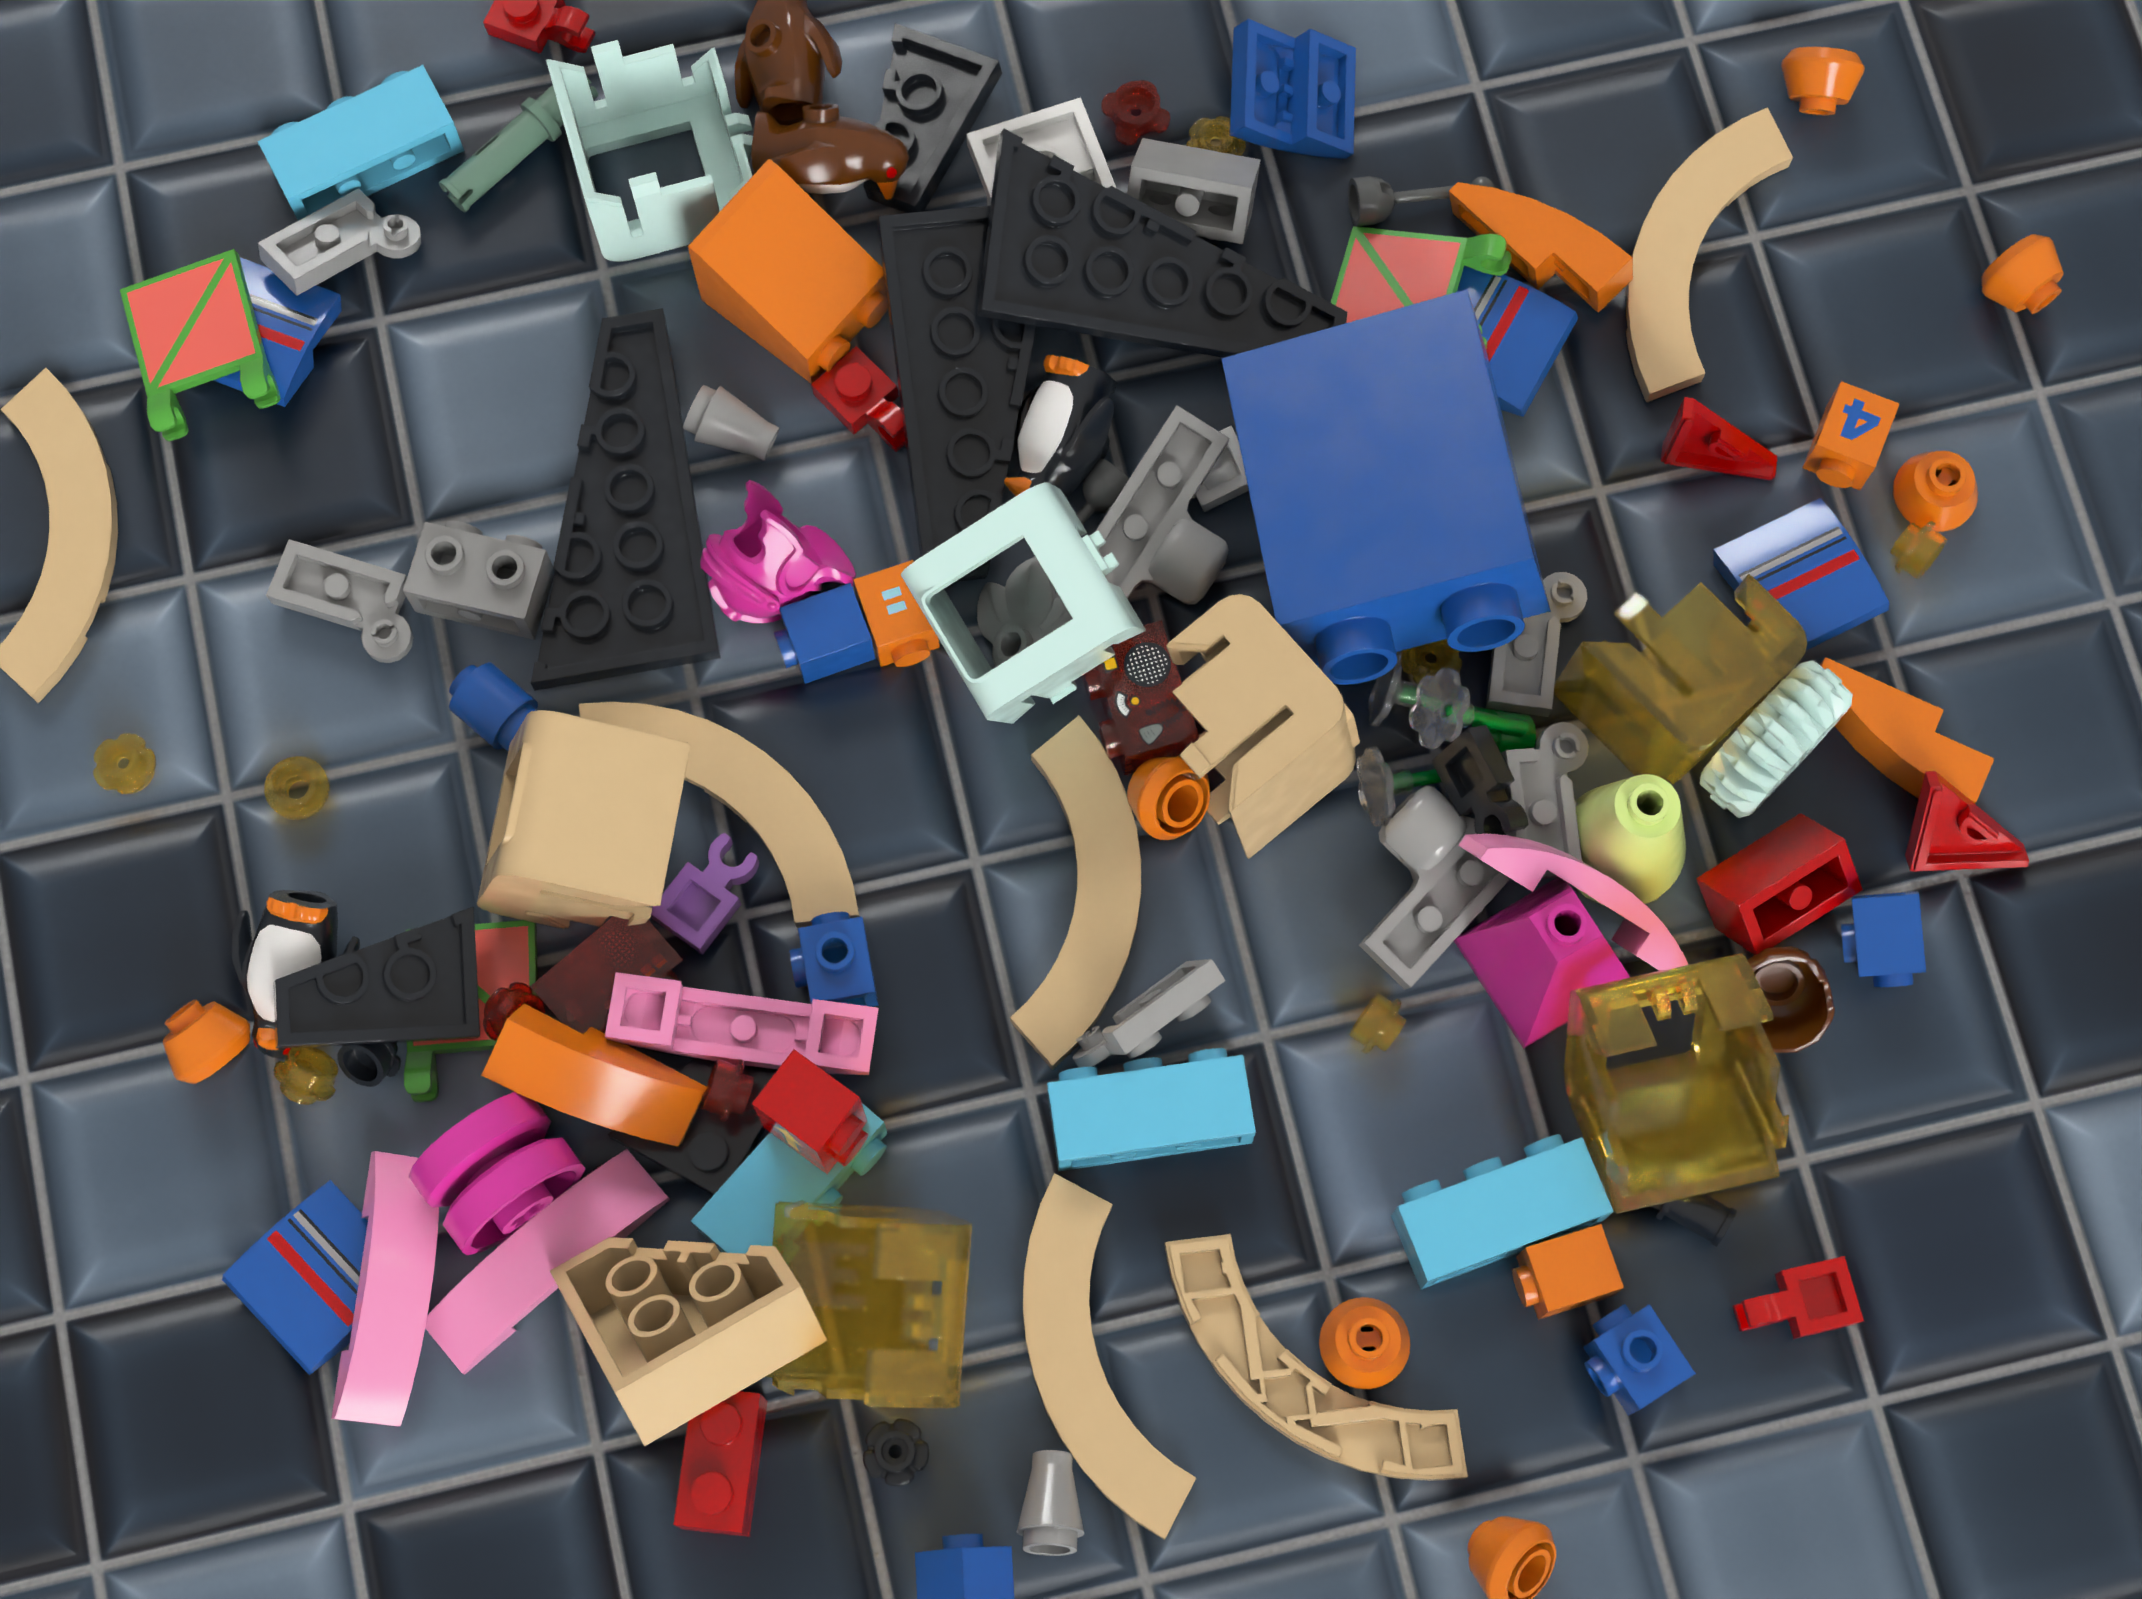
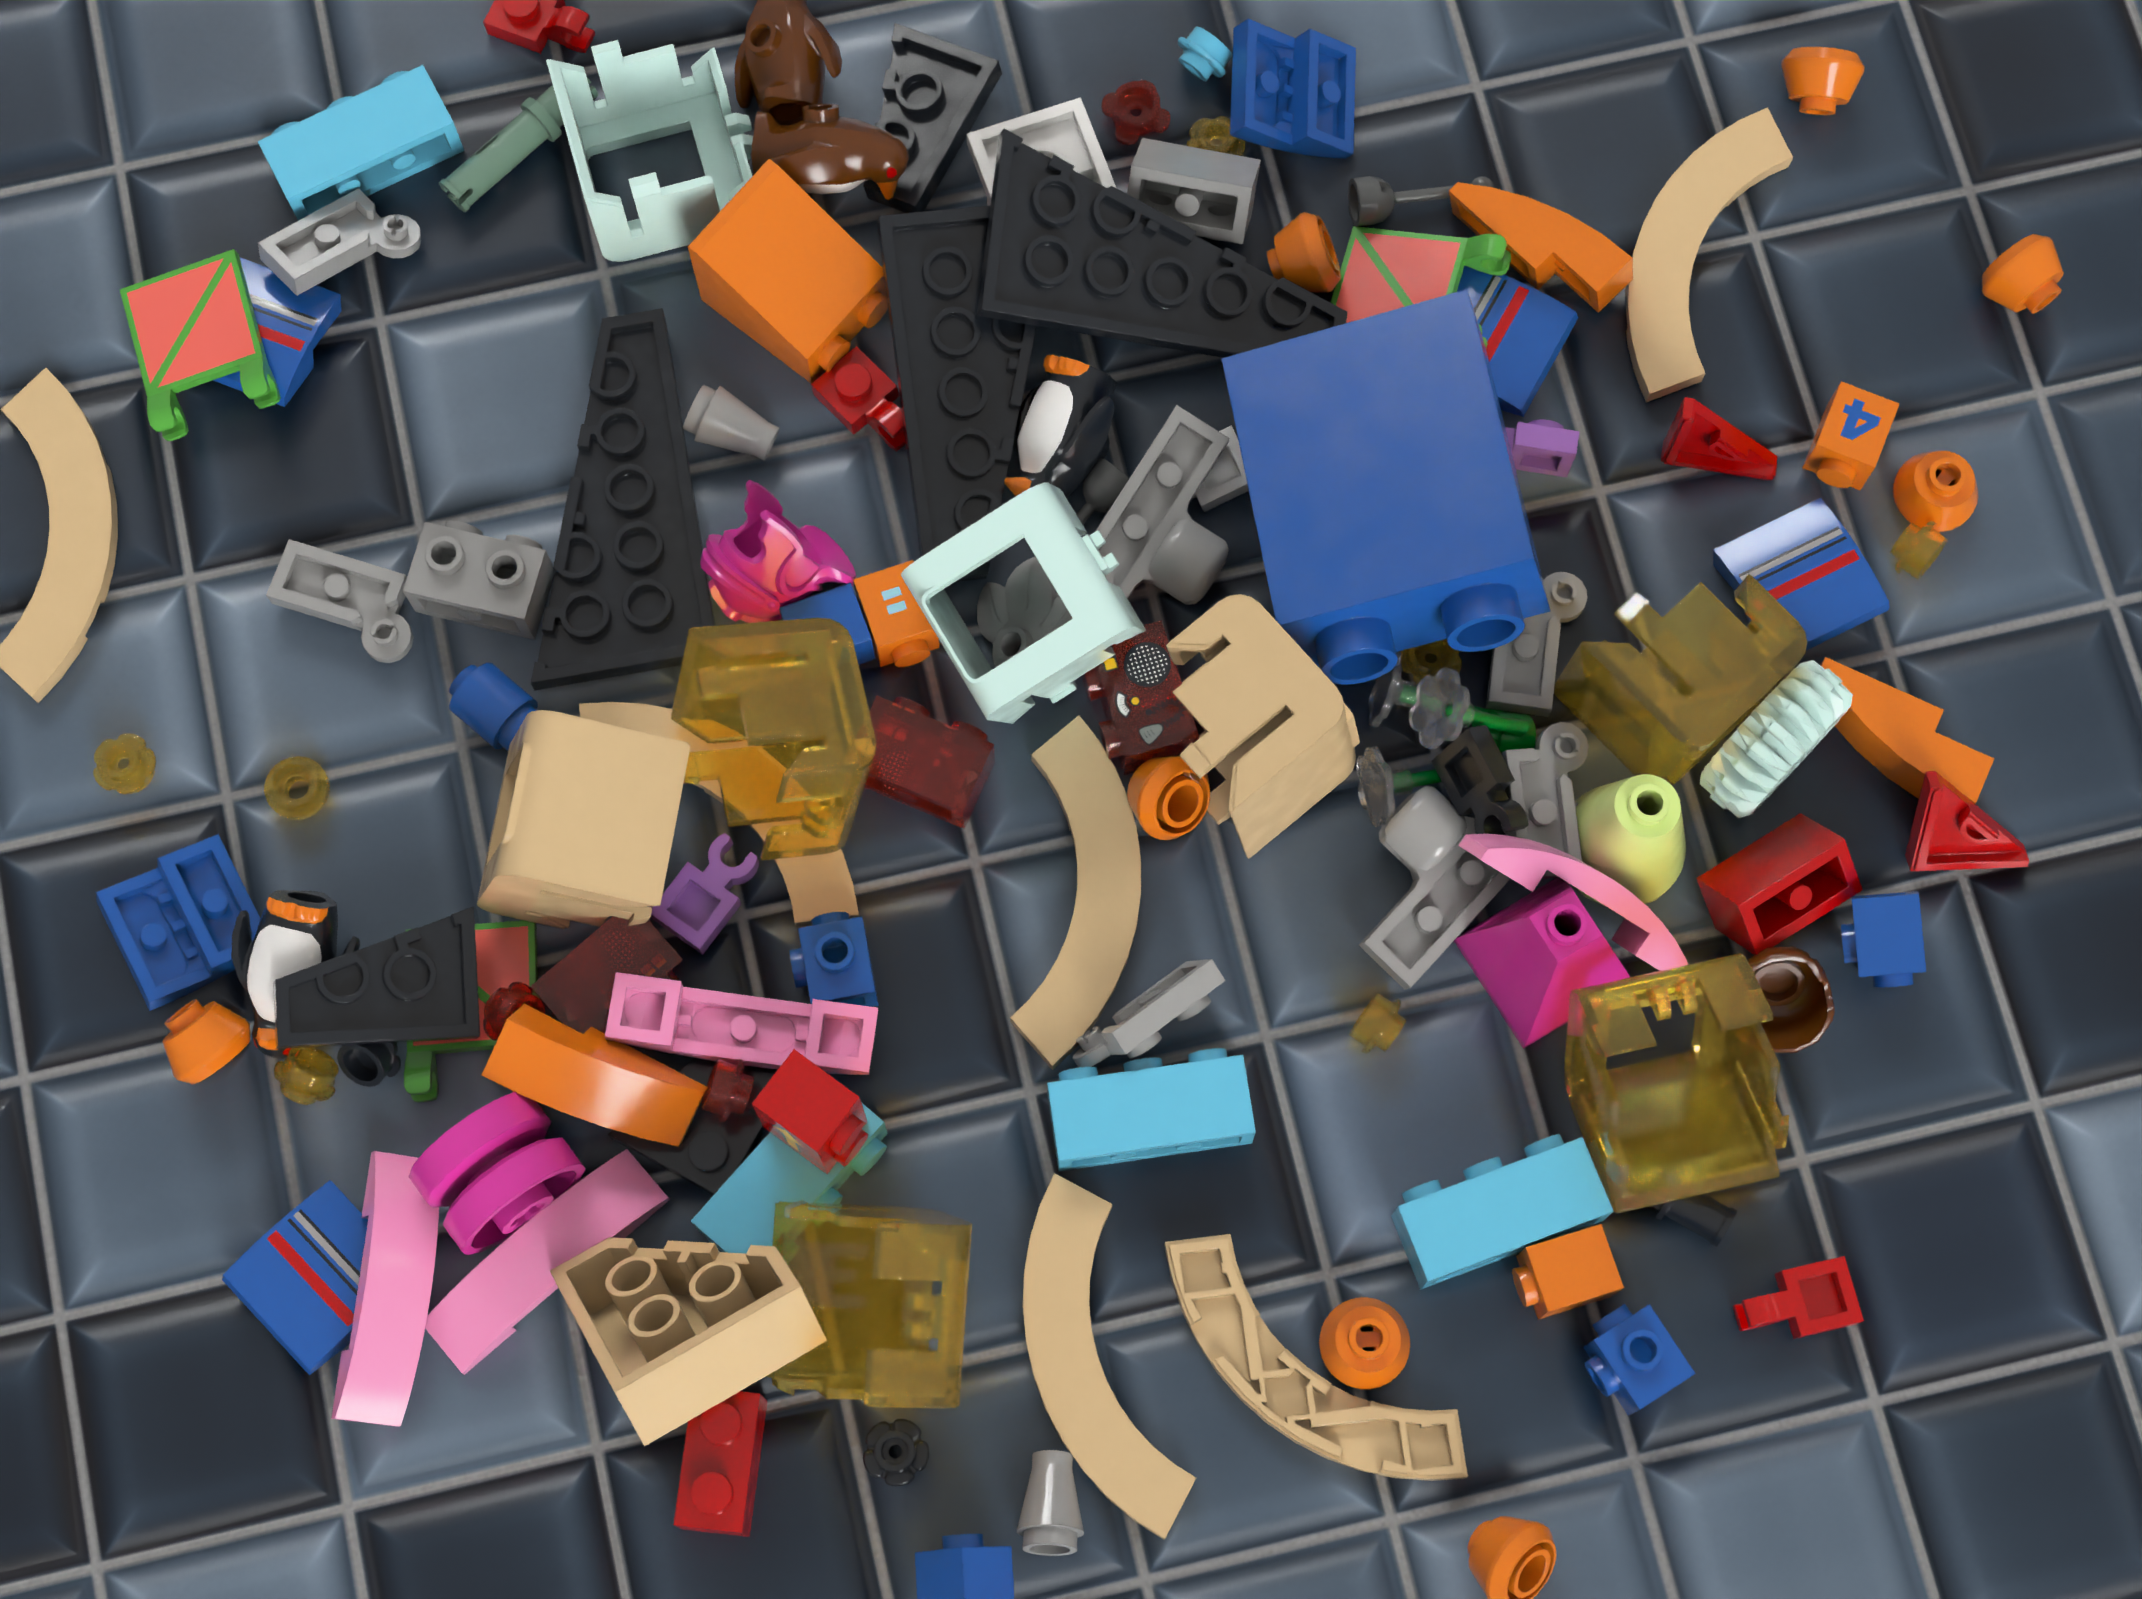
none -> blue slope [96,834,261,1011]
none -> clear yellow piece [670,618,876,860]
none -> clear red brick [845,696,995,829]
none -> medium azure plate [1178,26,1233,81]
none -> orange cone [1267,212,1341,293]
none -> medium lavender plate [1505,419,1579,478]

